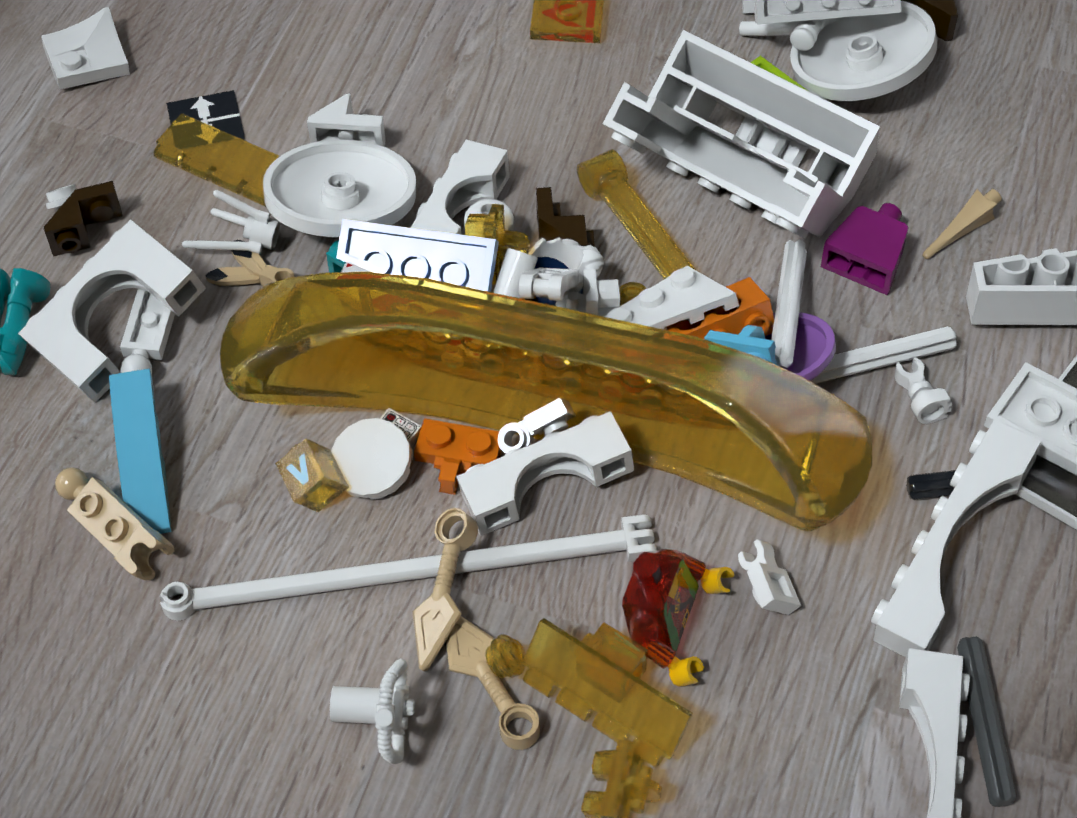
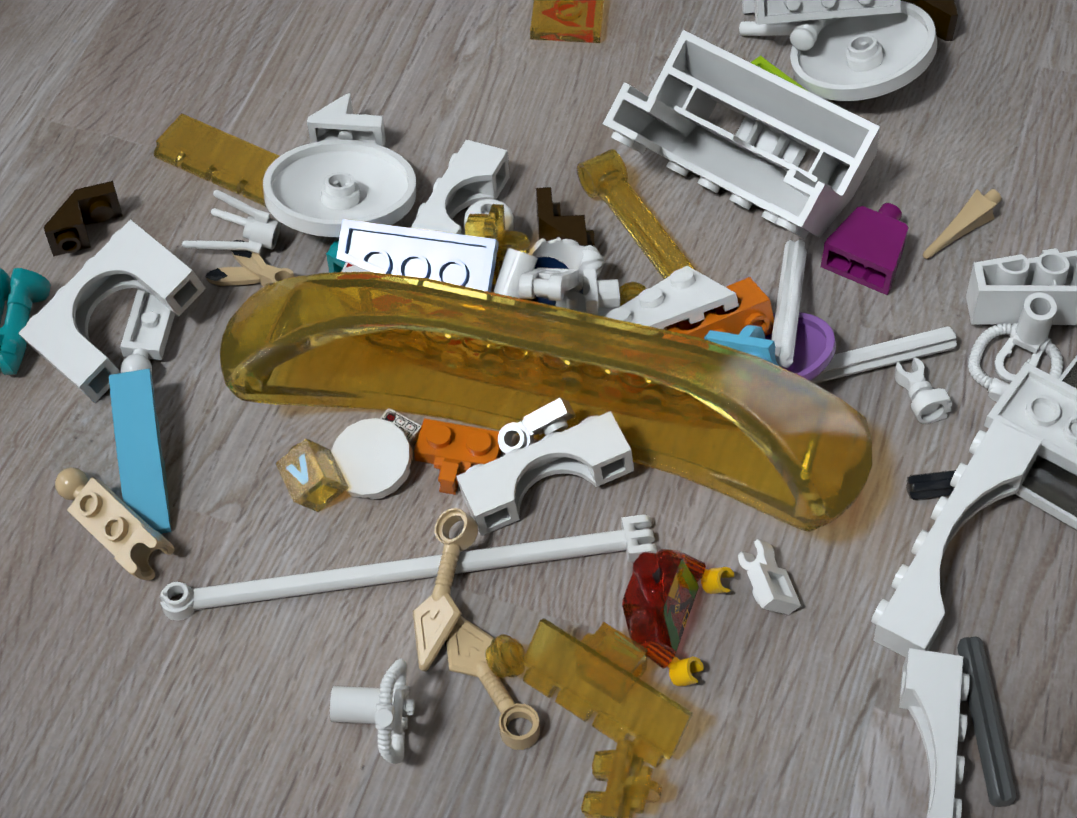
white plate [41,7,130,90] -> none
white plate [45,184,76,212] -> none
black sticker [167,90,245,153] -> none
none -> white piece [968,292,1064,402]

